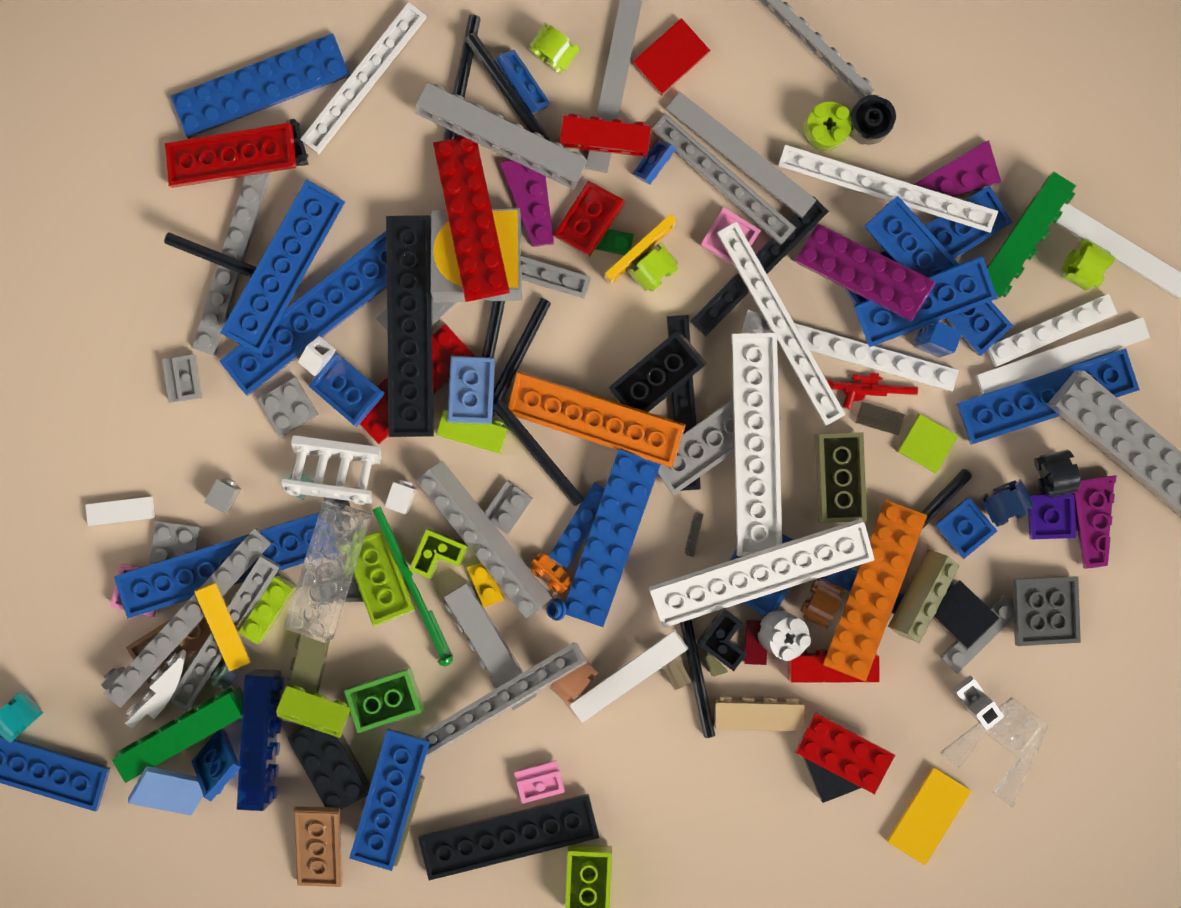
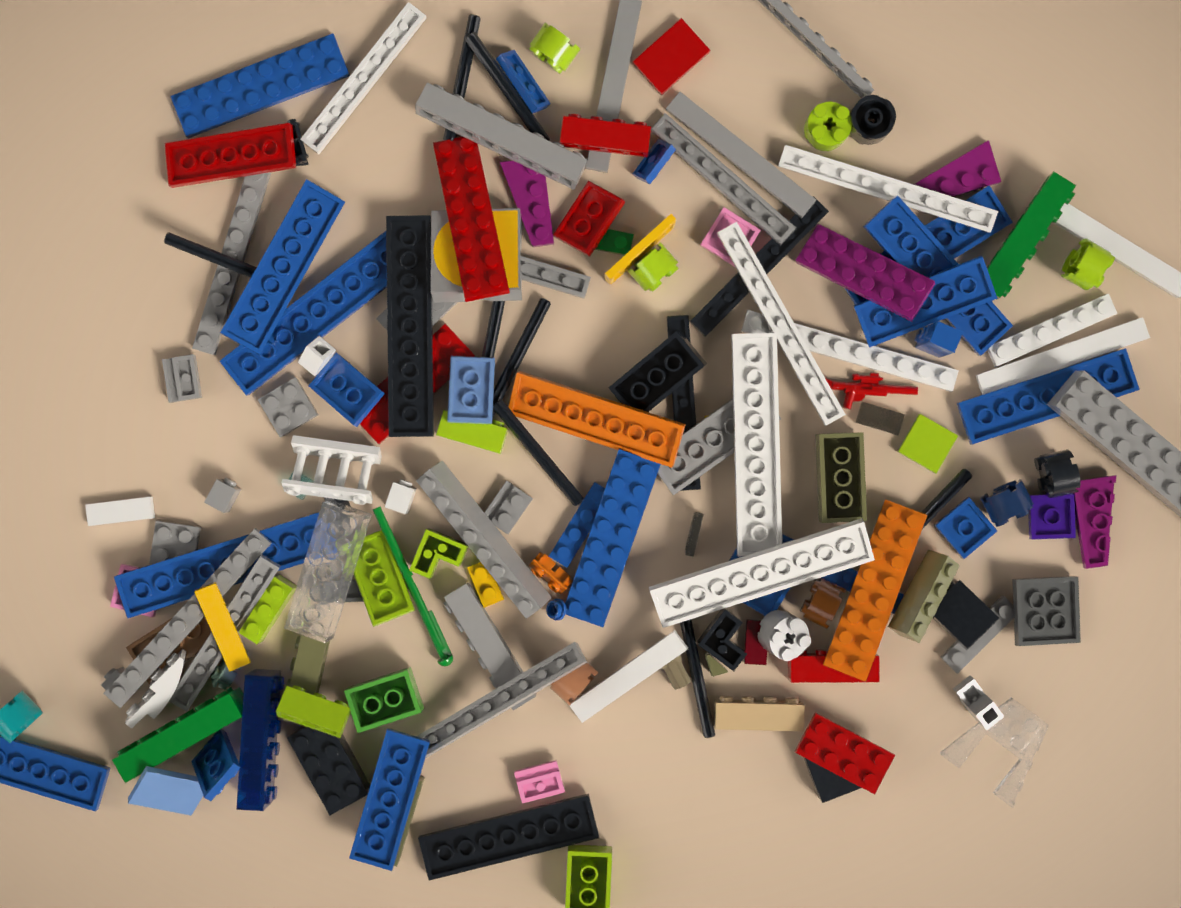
medium nougat tile [294,806,343,887] -> none
yellow tile [886,766,971,866] -> none

